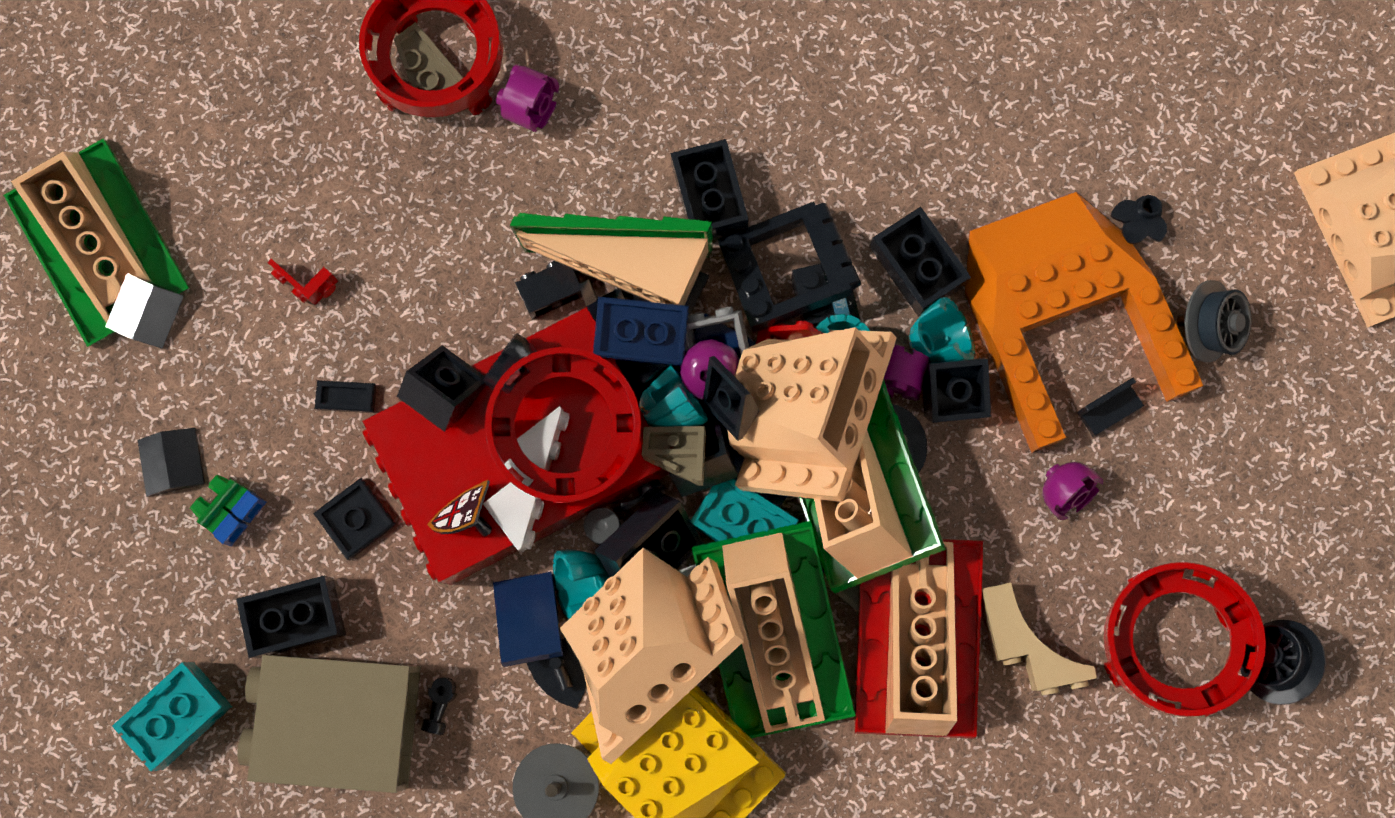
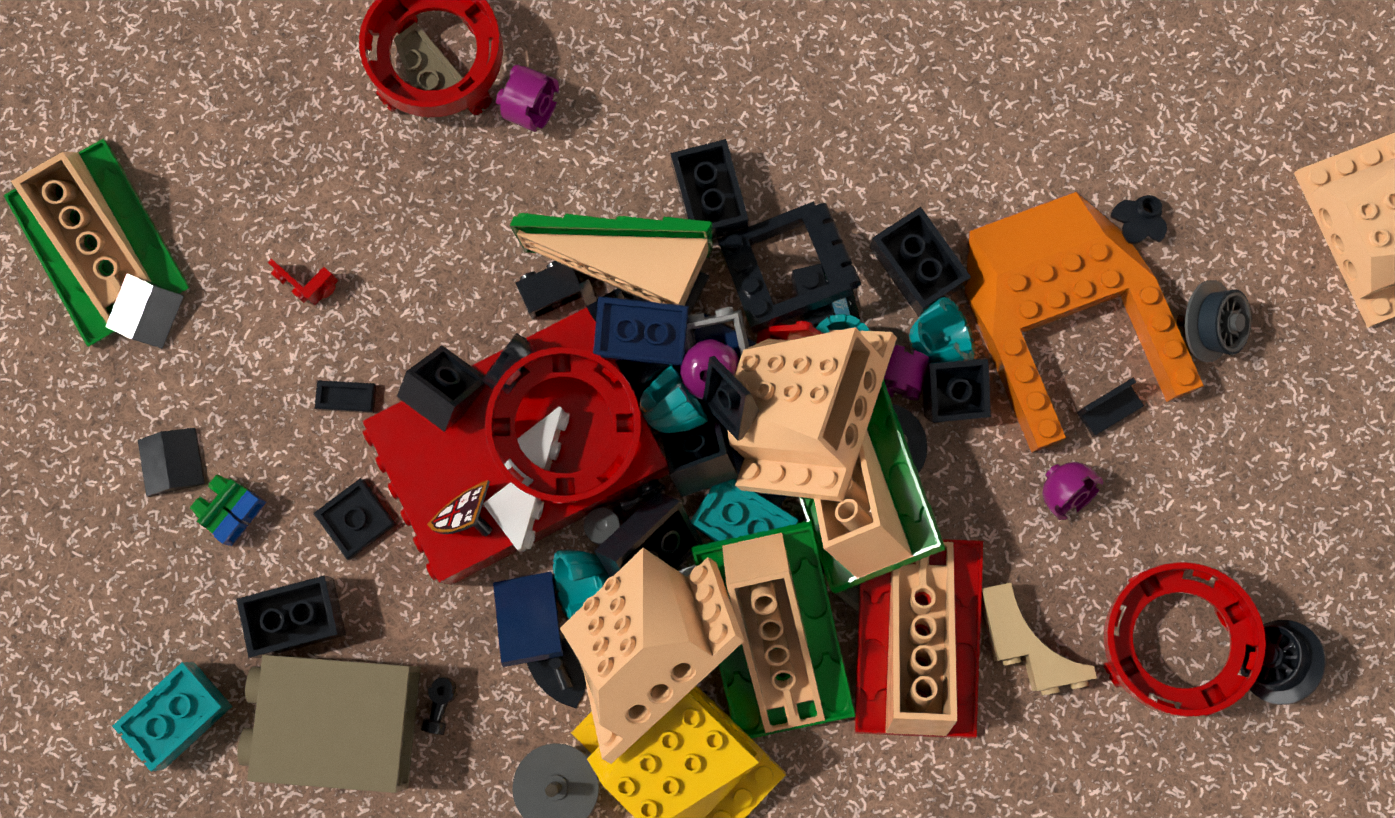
dark tan wing [642,426,706,486] -> none

